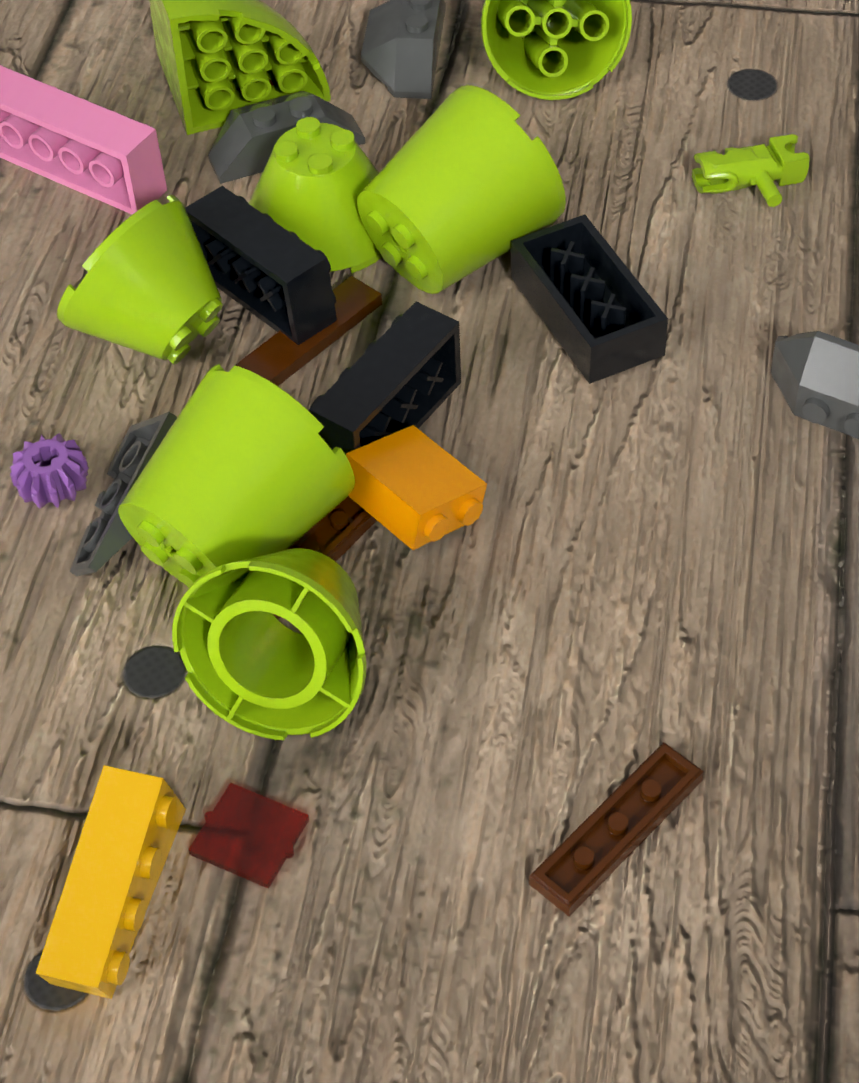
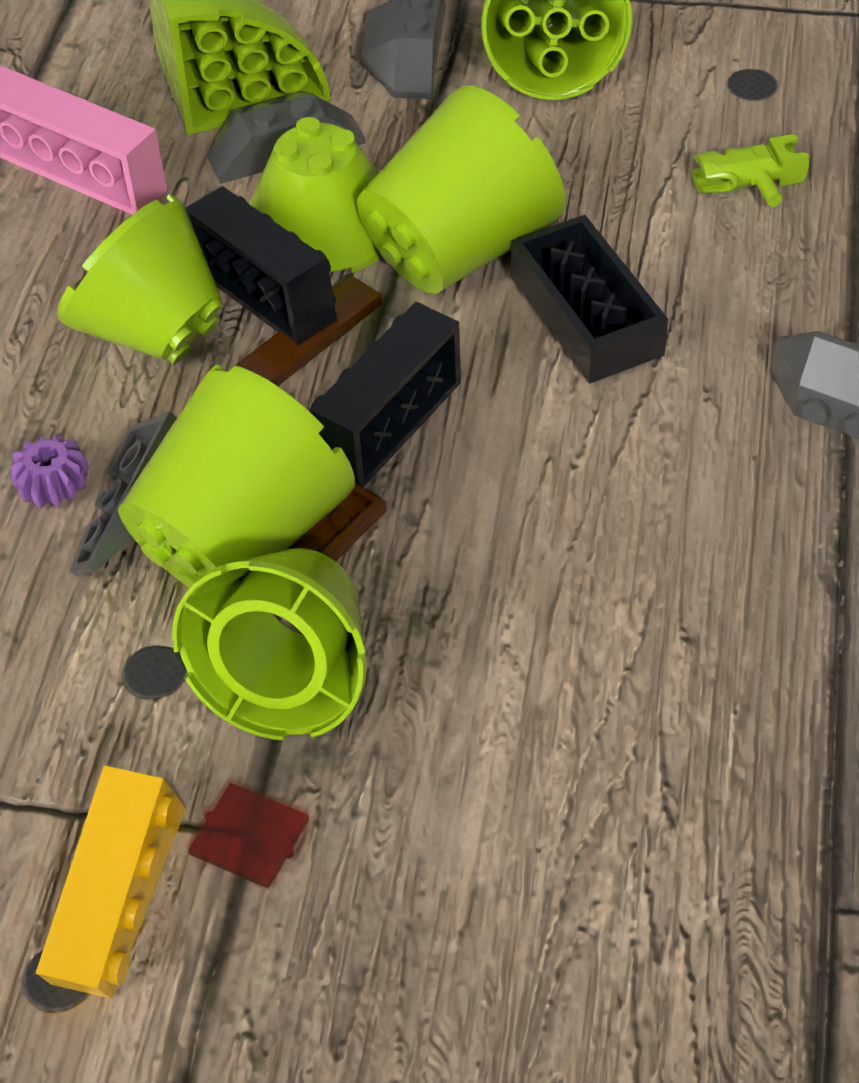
light orange brick [346,425,487,550] -> none
reddish brown tile [529,742,704,917] -> none

